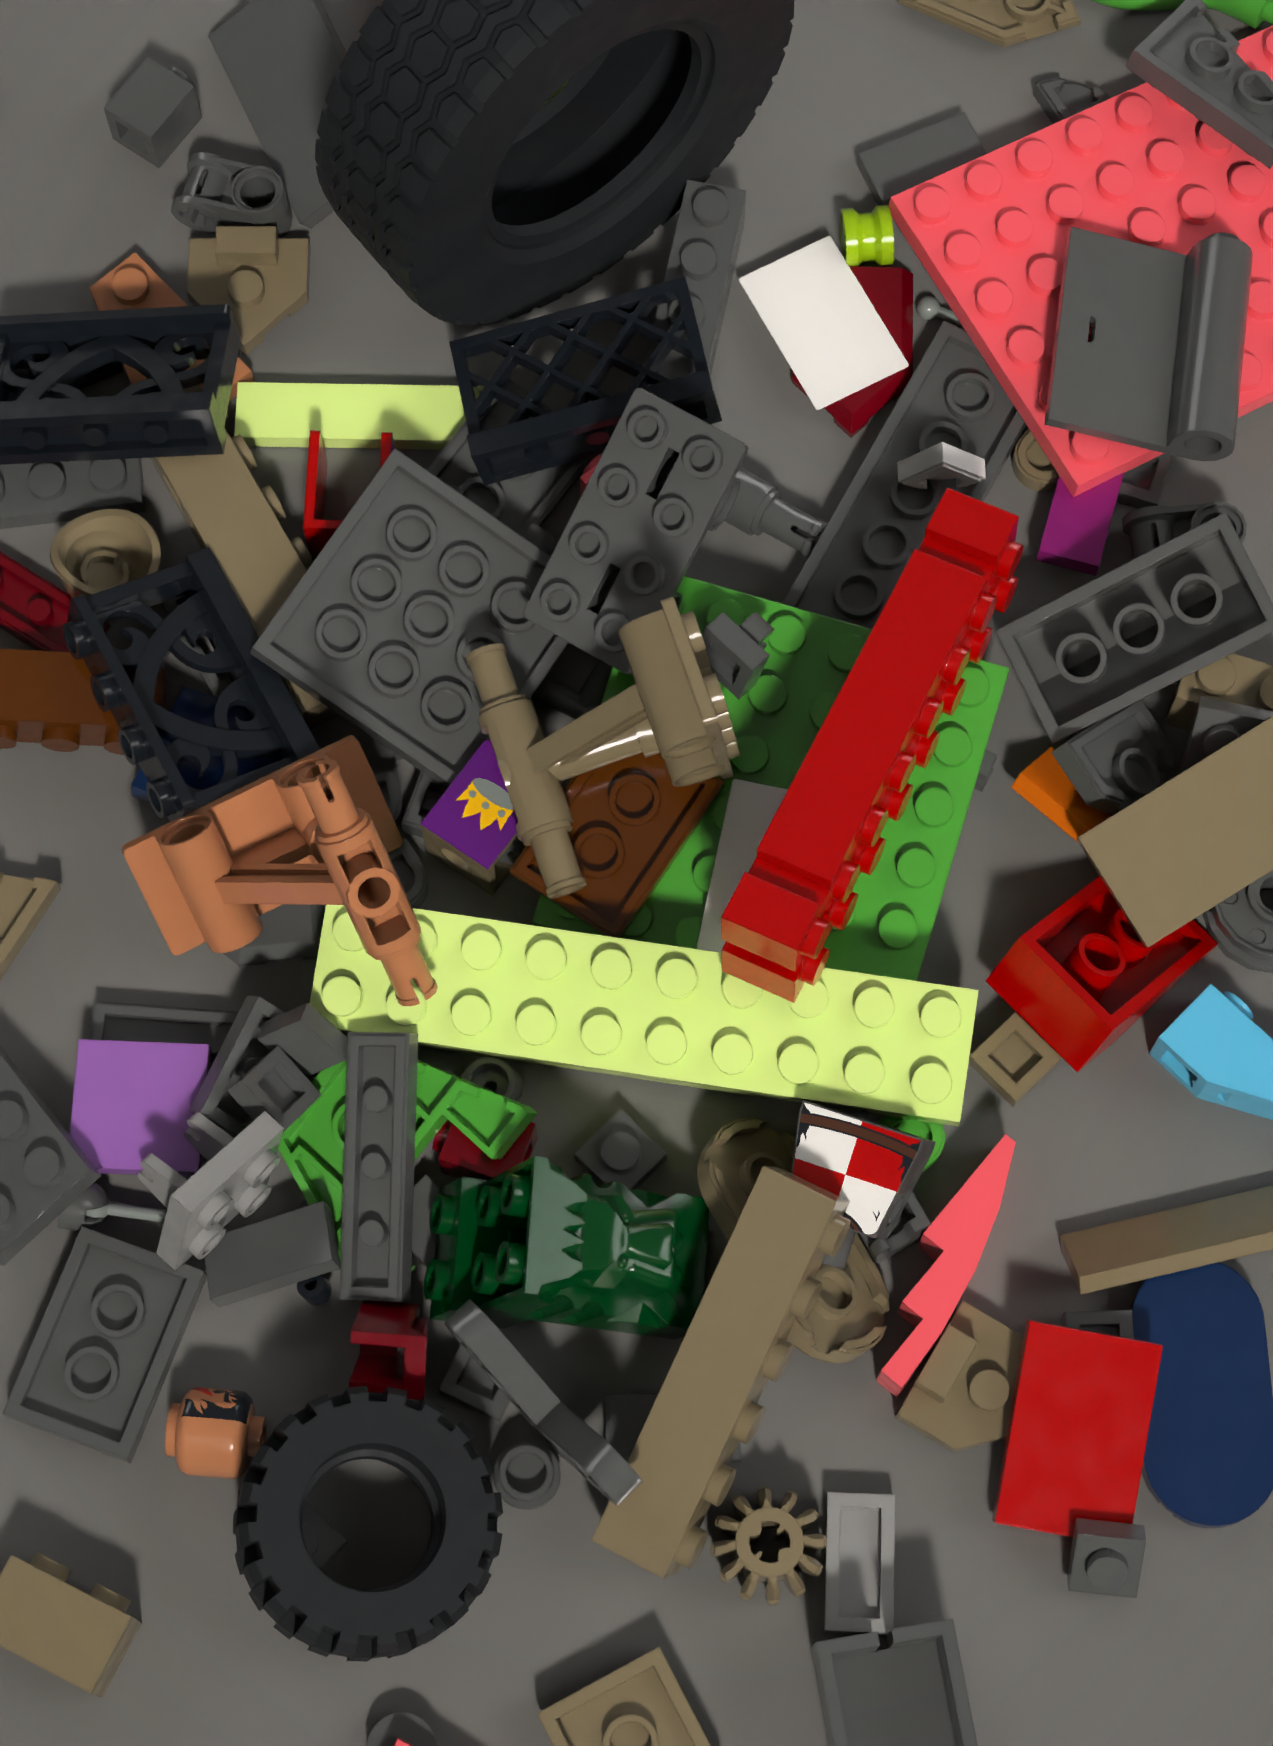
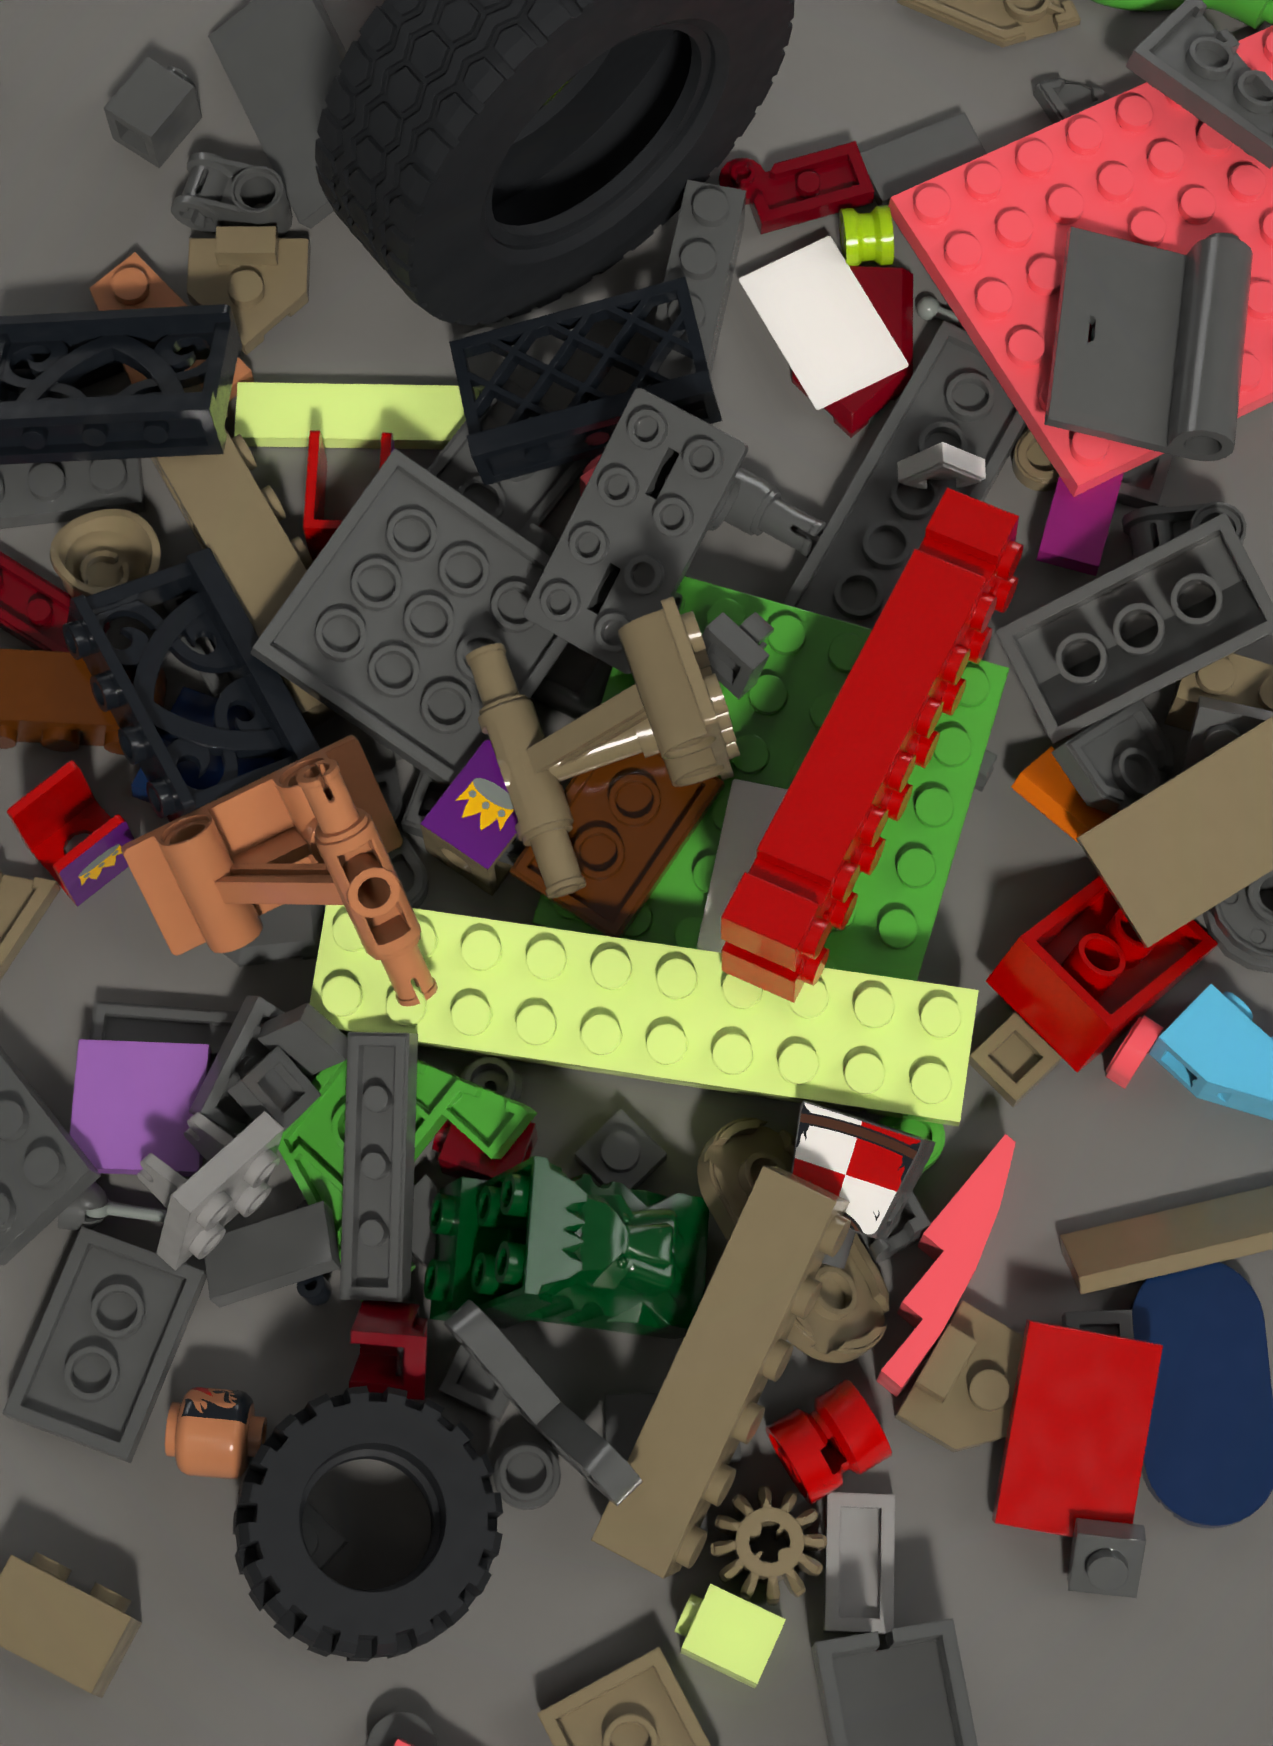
none -> red piece [7,760,134,907]
none -> yellowish green brick [674,1583,786,1689]
none -> dark red hinge [719,141,875,234]
none -> red wheel [766,1379,892,1504]
none -> coral tile [1105,1015,1164,1089]

